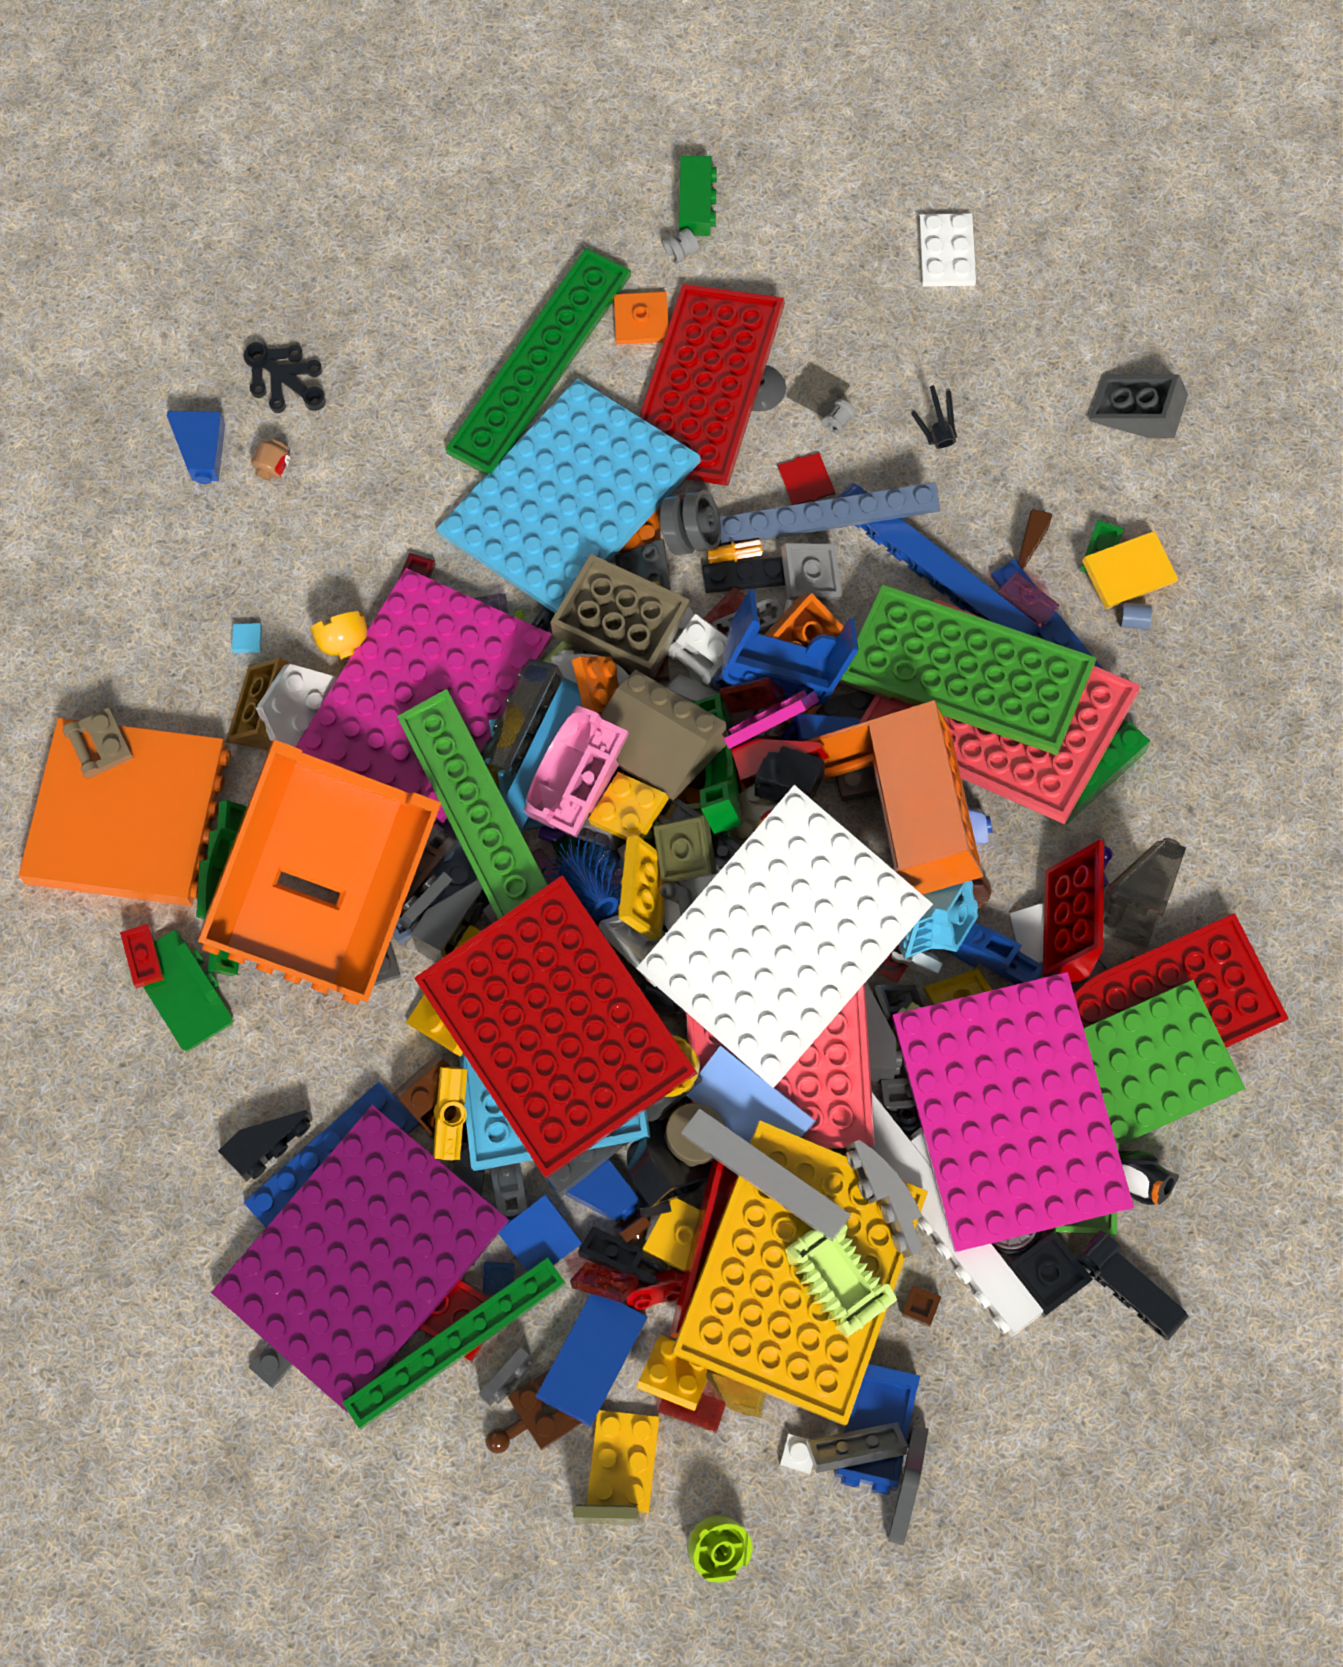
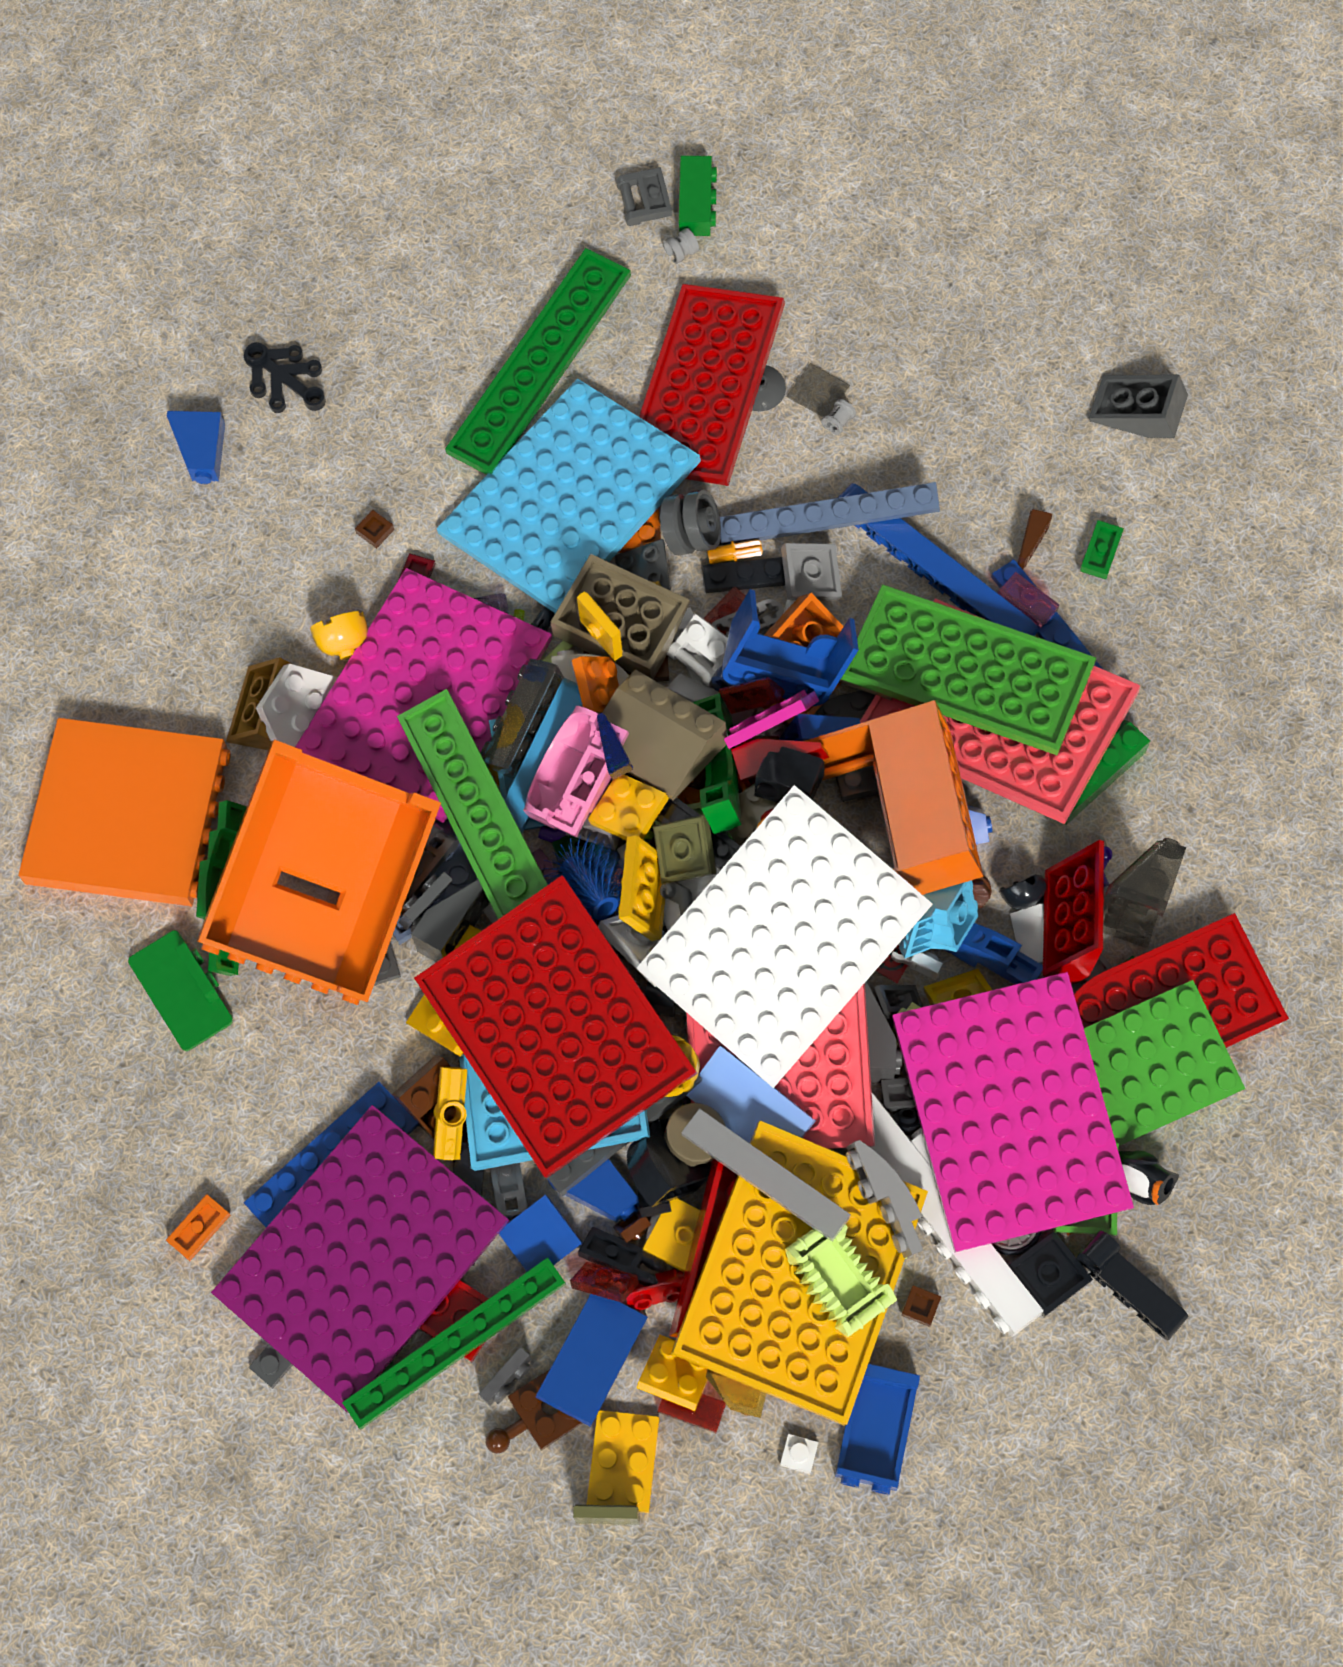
dark tan plate [62,708,133,778] -> none
red plate [120,924,164,989] -> none
black slope [218,1110,313,1182] -> none
medium azure tile [232,623,262,653] -> none
medium nougat head [251,438,291,481] -> none
tile [482,1262,515,1294] -> none
orange plate [614,292,668,345] -> none
lime cylinder [687,1515,753,1583] -> none
red piece [777,453,835,505] -> none
flat silver plate [807,1422,908,1473] -> none
dark grey beam [888,1425,929,1545] -> none
black plant [911,385,958,449] -> none
white plate [919,213,976,286] -> none
yellow tile [1082,531,1179,610] -> none
sand blue beam [1120,602,1152,630] -> none
none -> orange plate [166,1194,231,1261]
none -> reddish brown plate [355,510,395,549]
none -> yellow plate [577,591,623,661]
none -> clear blue slope [597,713,633,780]
none -> dark grey plate [616,167,672,226]
none -> black hair [999,874,1046,910]

